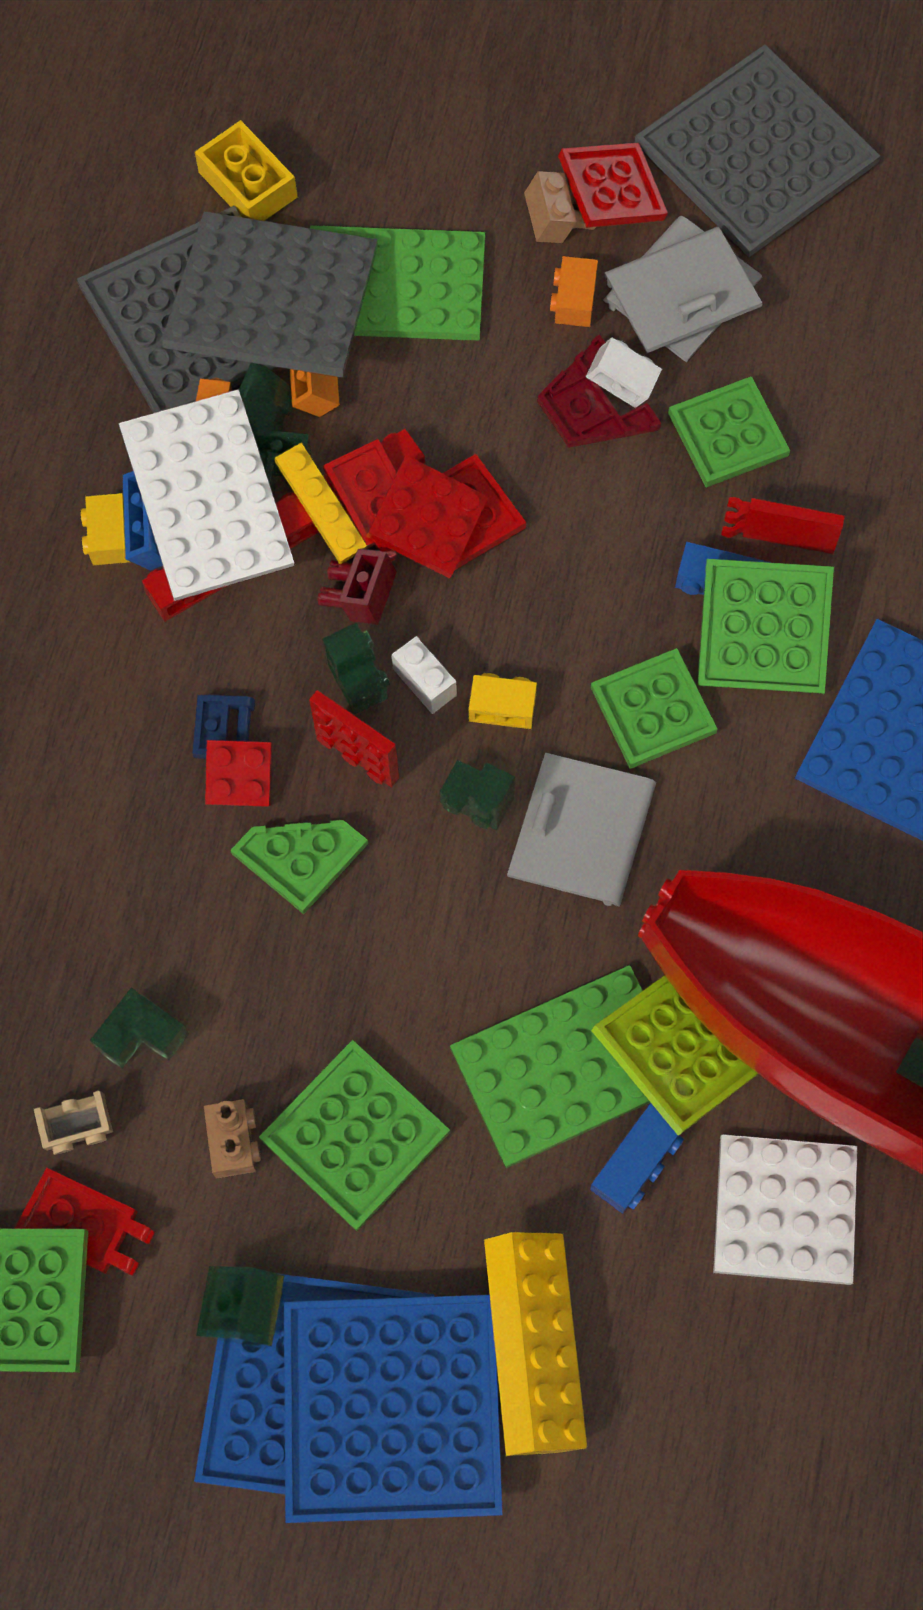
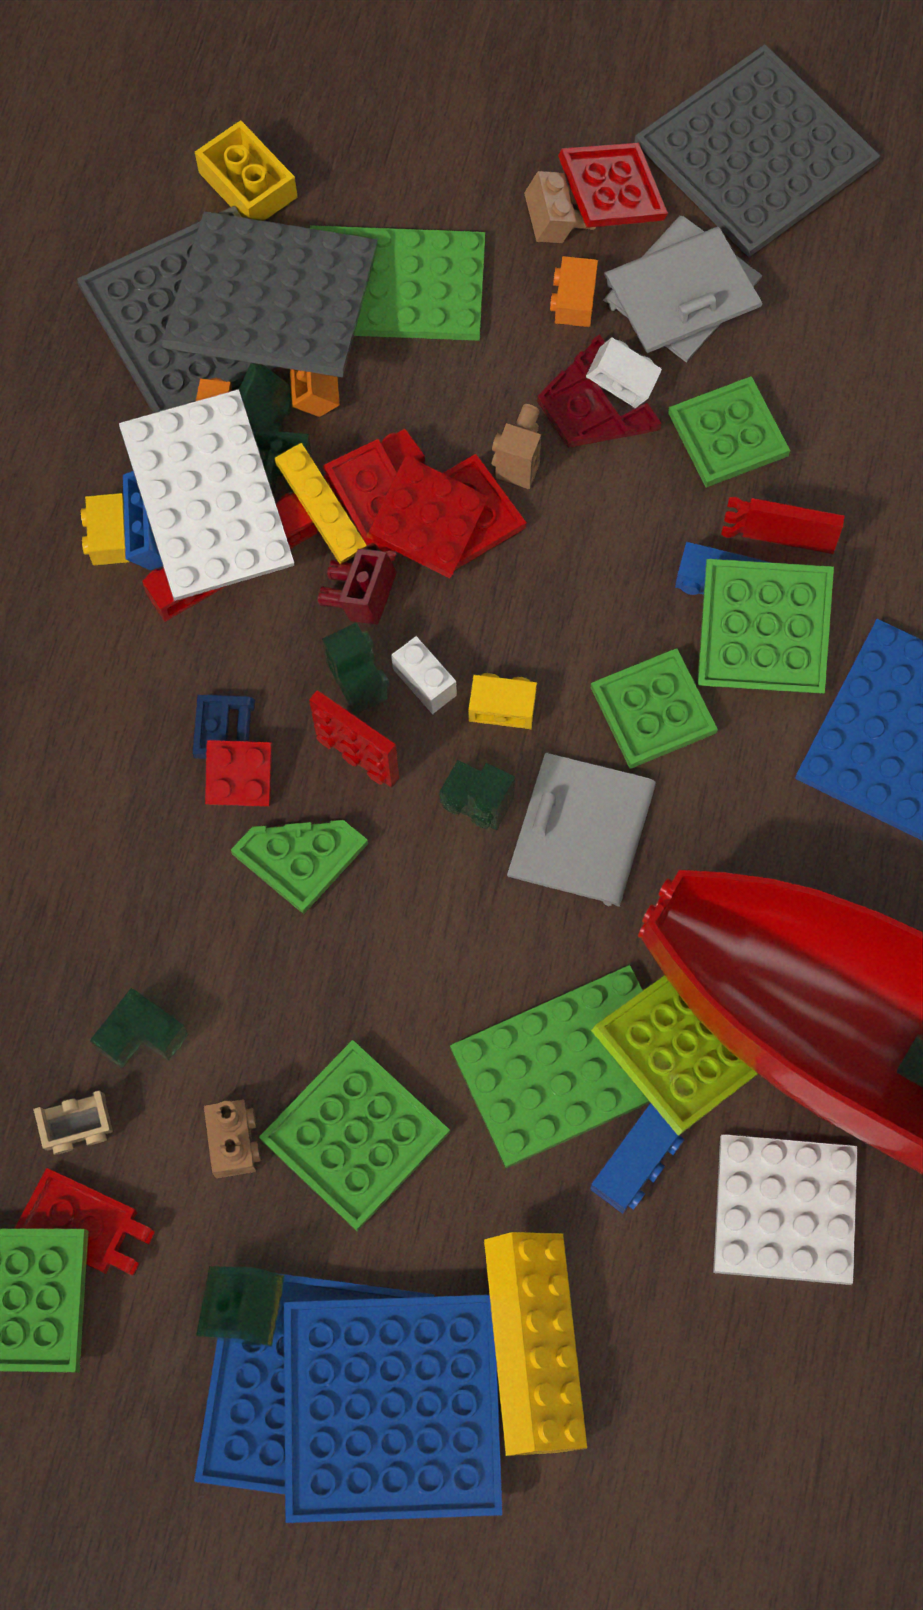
none -> medium nougat brick [492,404,541,489]

